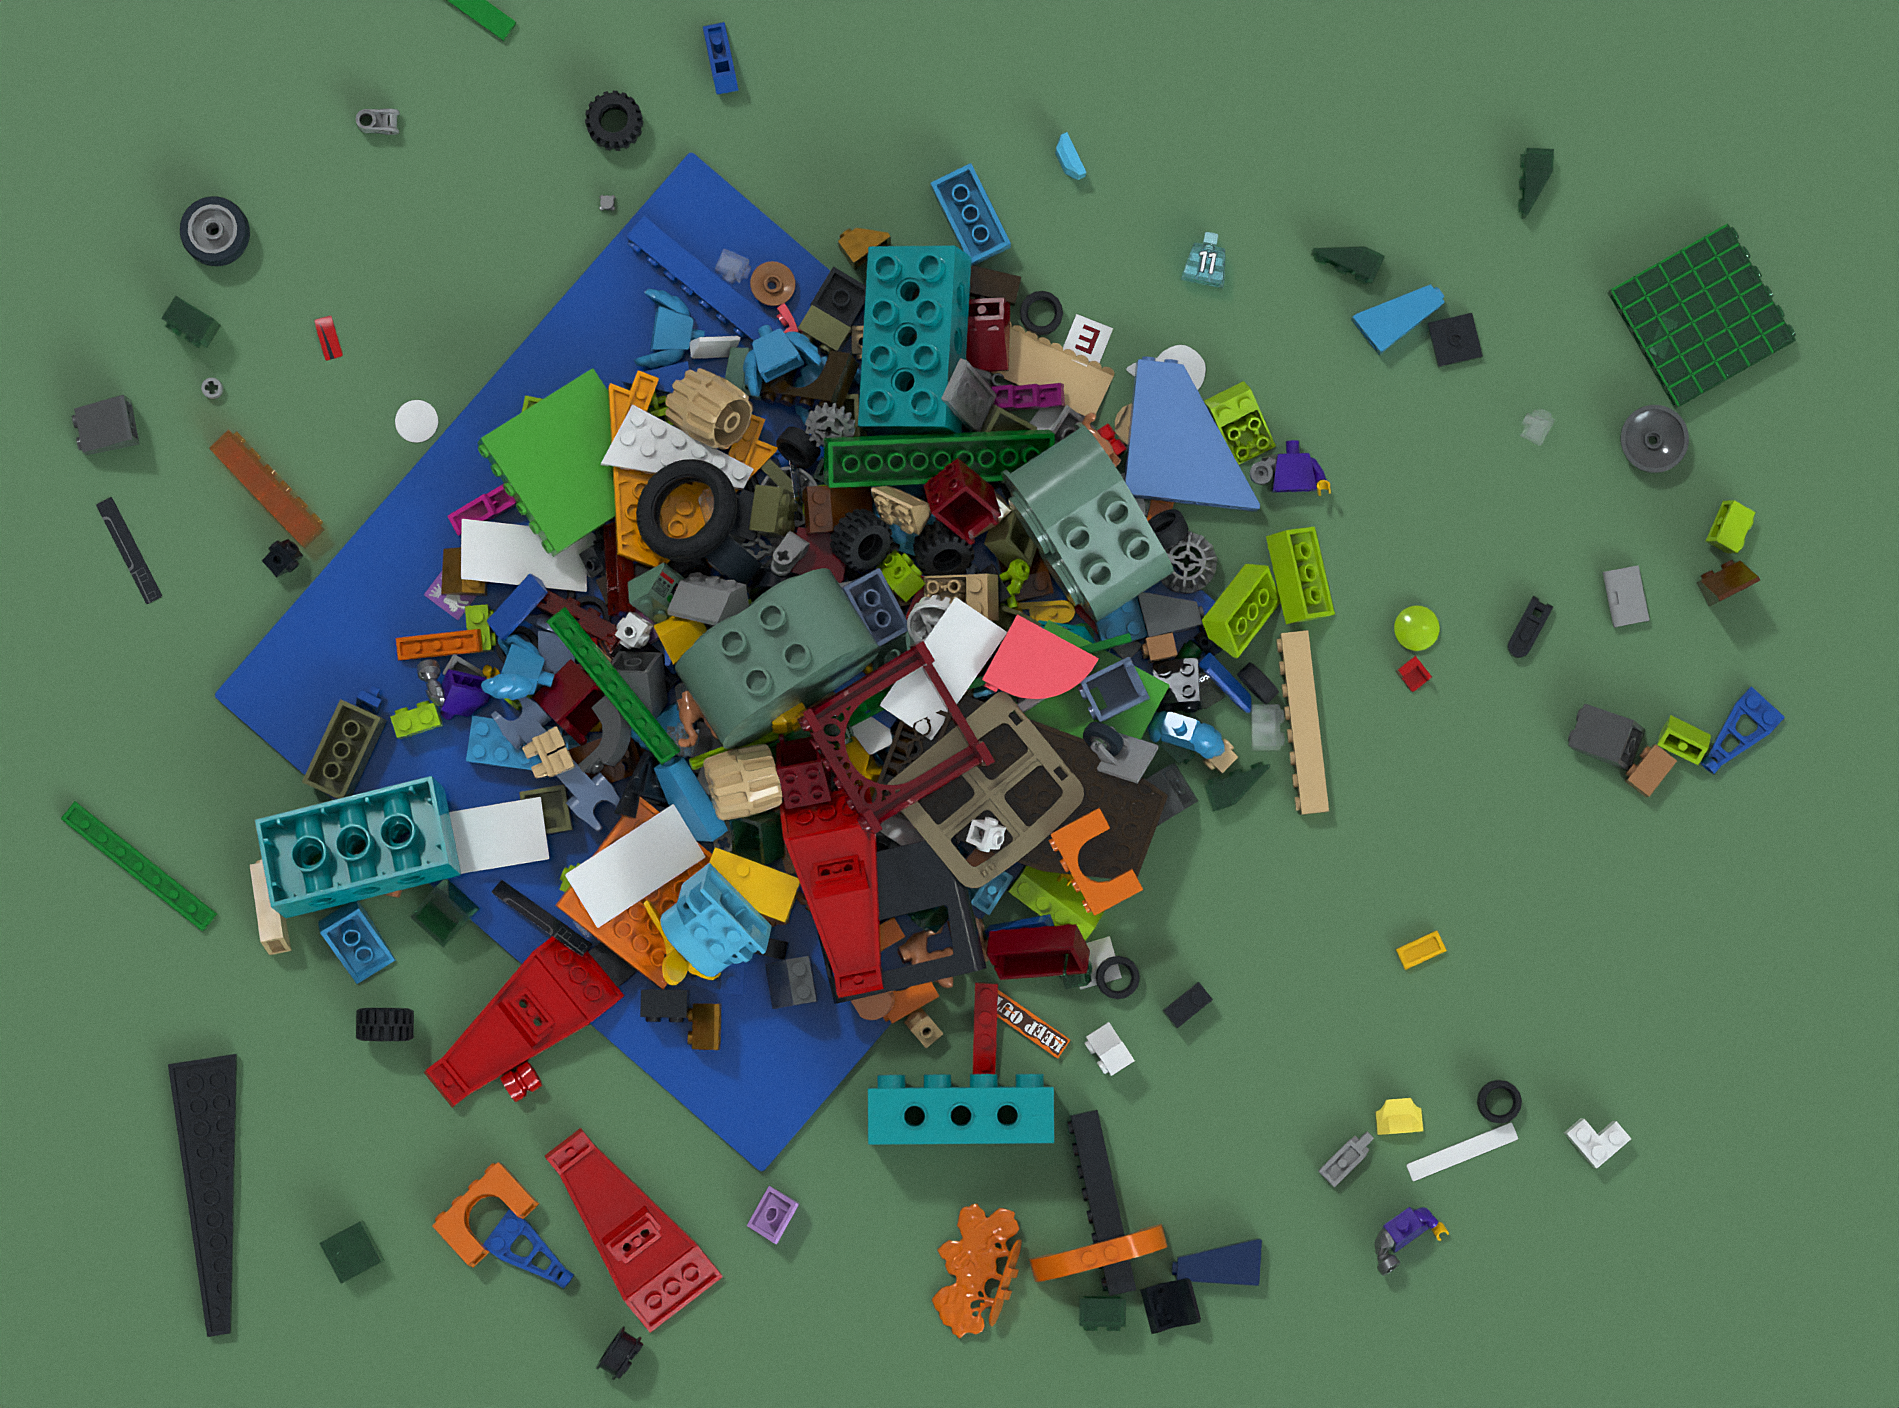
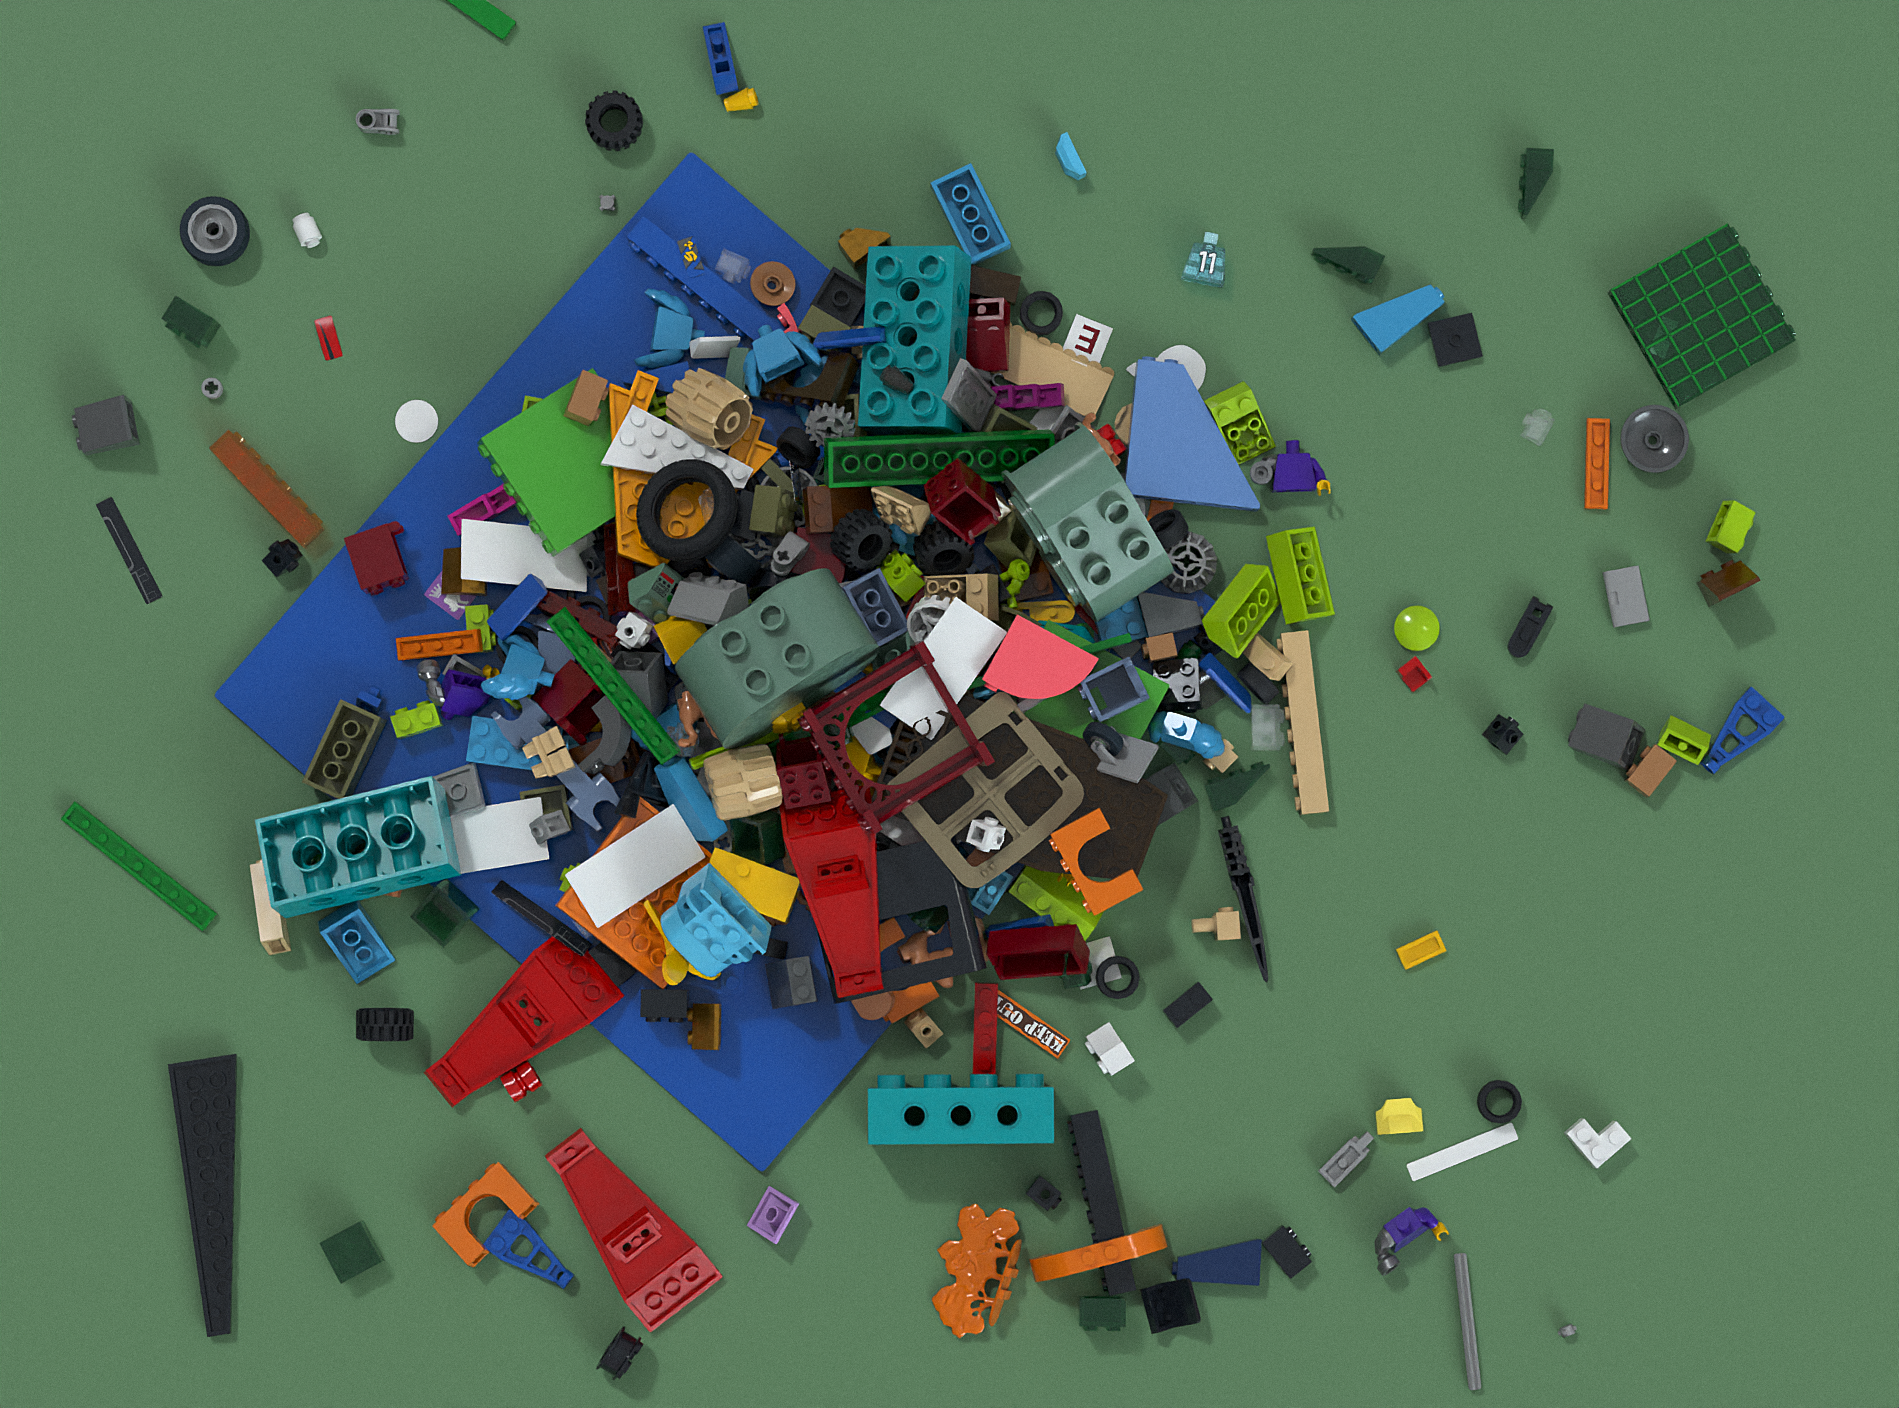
none -> white brick [292,213,322,248]
none -> dark red container [344,521,409,596]
none -> light grey tile [433,763,486,819]
none -> light grey bracket [529,810,570,845]
none -> medium nougat brick [563,370,609,426]
none -> sticker [677,236,705,278]
none -> yellow cone [724,87,759,112]
none -> blue slope [813,326,886,350]
none -> clear smoke cone [879,365,915,396]
none -> black brick [1026,1176,1062,1211]
none -> tan brick [1191,907,1241,941]
none -> black piece [1218,816,1268,983]
none -> tan slope [1242,632,1293,681]
none -> black brick [1262,1225,1312,1279]
none -> light grey axle [1454,1253,1481,1390]
none -> black brick [1482,714,1523,755]
none -> light grey piece [1558,1324,1577,1337]
none -> orange tile [1584,418,1610,510]

